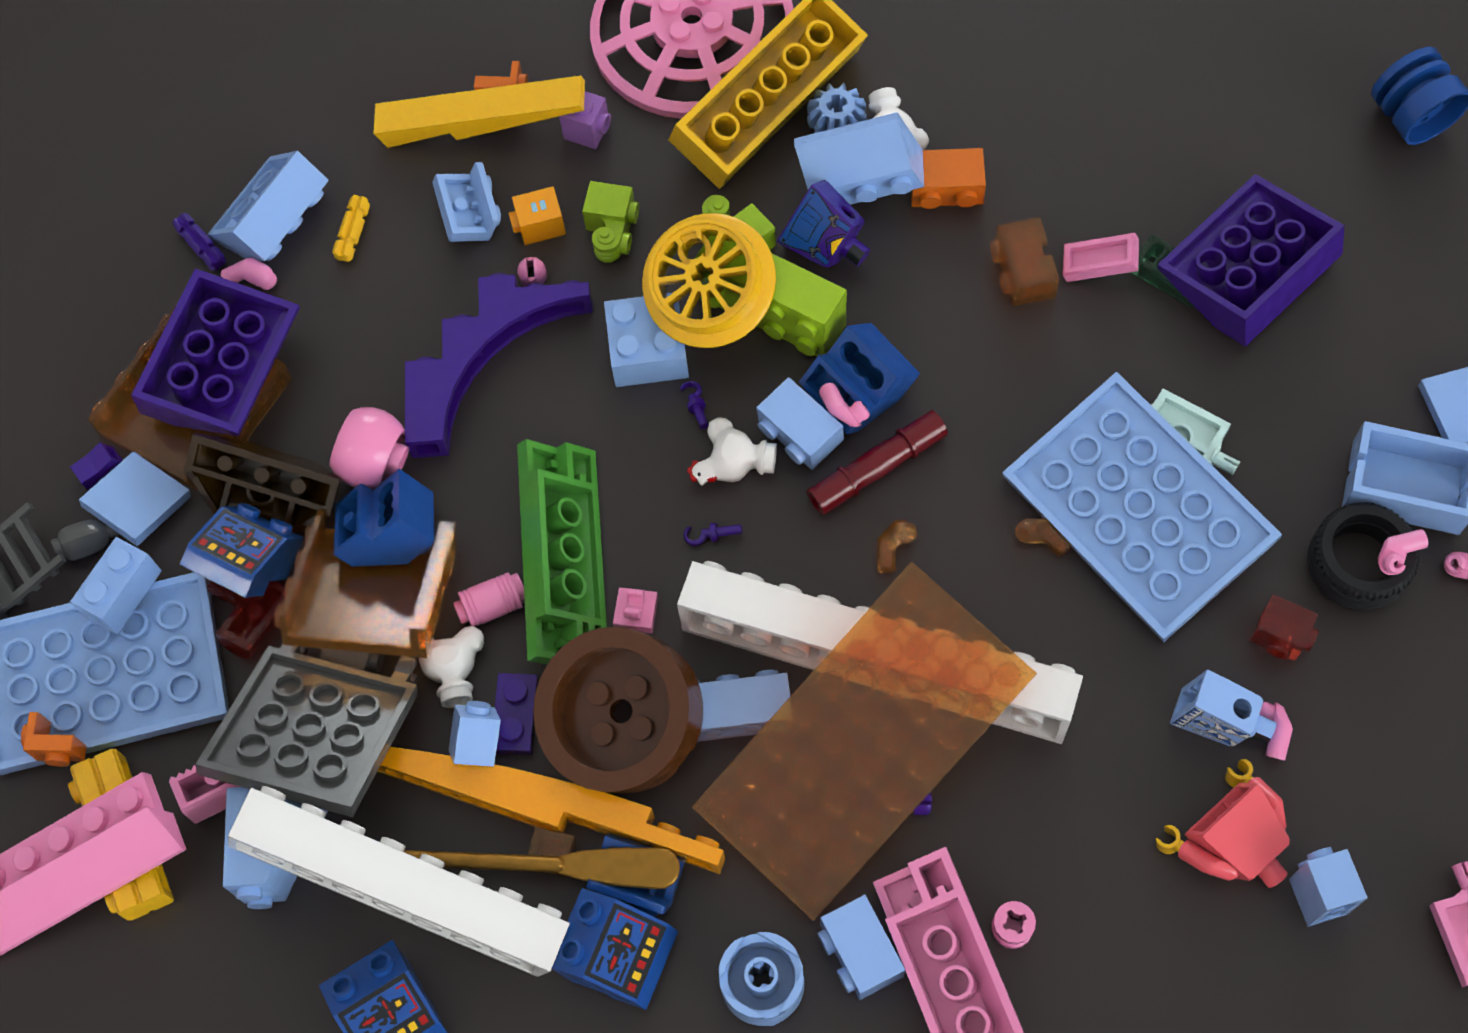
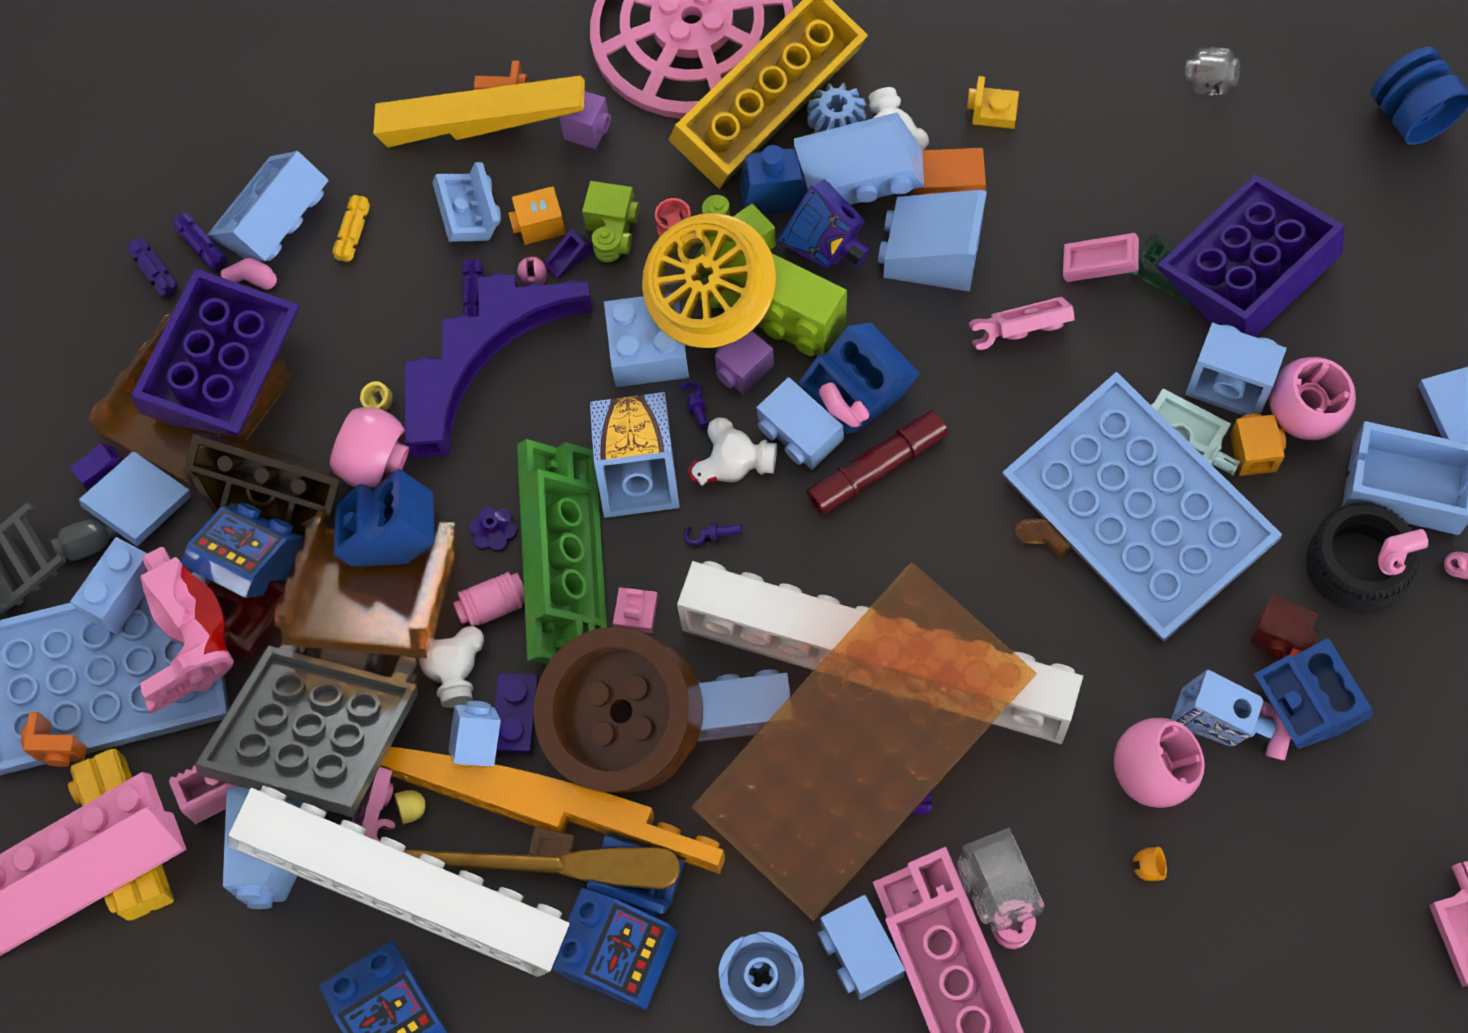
clear orange arm [877,519,917,573] -> none
clear orange brick [990,217,1059,306] -> none
coral torso [1156,759,1290,888] -> none
light blue brick [1289,847,1368,927] -> none
none -> dark purple axle [127,238,178,298]
none -> bright pink hips [140,547,234,714]
none -> bright pink plate [352,767,395,842]
none -> light yellow hinge [360,381,393,411]
none -> light yellow hinge [394,790,425,825]
none -> dark purple axle [462,259,483,317]
none -> dark purple plant [469,507,517,552]
none -> dark purple piece [544,230,594,279]
none -> light blue slope [590,392,680,518]
none -> coral wheel [655,198,691,238]
none -> medium lavender brick [715,331,774,395]
none -> blue torso [739,145,808,214]
none -> light blue slope [878,190,987,292]
none -> clear brick [956,827,1045,933]
none -> yellow bracket [967,76,1019,129]
none -> bright pink plate [969,296,1075,350]
none -> bright pink wheel [1113,718,1205,808]
none -> light orange hinge [1133,847,1167,881]
none -> clear head [1185,47,1240,95]
none -> light blue brick [1185,323,1287,415]
none -> light orange brick [1230,413,1286,476]
none -> blue piece [1254,638,1374,749]
none -> bright pink wheel [1269,357,1356,440]

